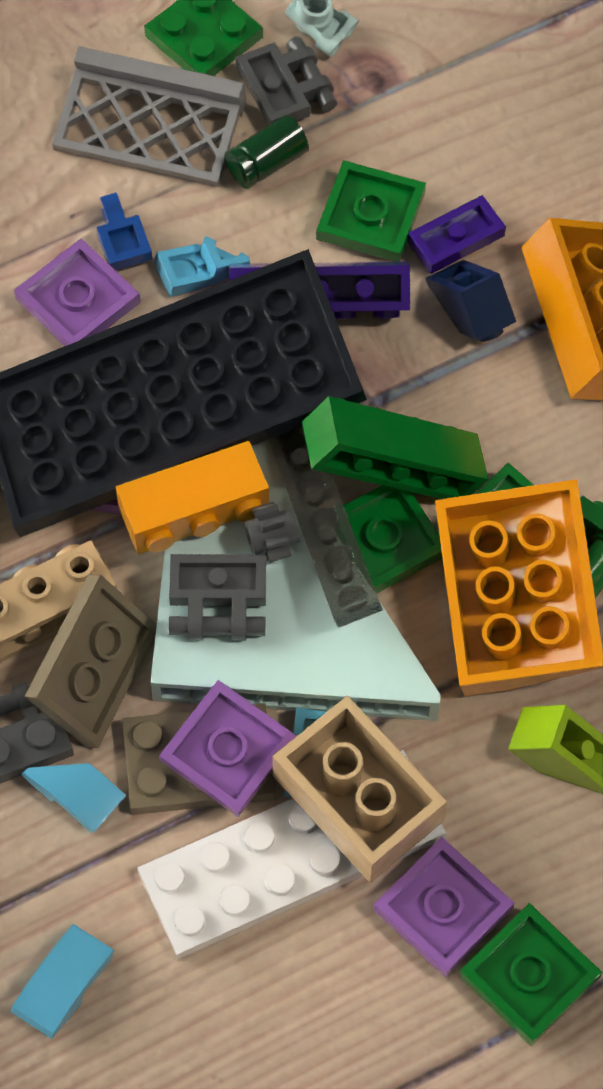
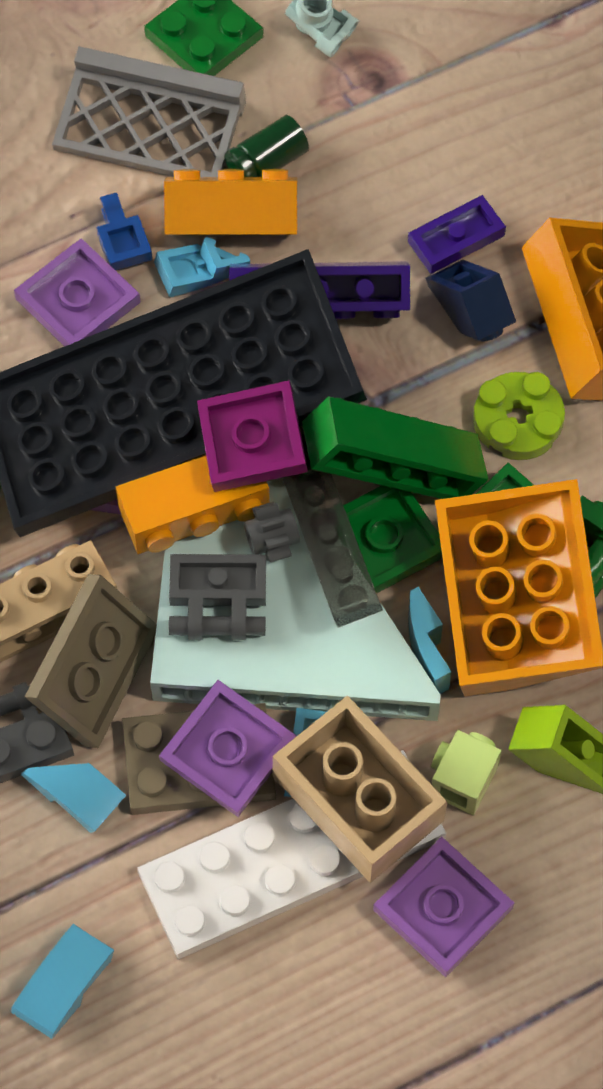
dark grey plate [236,37,337,125] -> none
green plate [316,160,426,262] -> none
green plate [459,903,602,1047] -> none
none -> light orange brick [164,169,297,235]
none -> magenta plate [197,380,308,492]
none -> medium azure slope [408,587,452,694]
none -> yellowish green brick [431,729,502,816]
none -> lime plate [473,372,565,460]

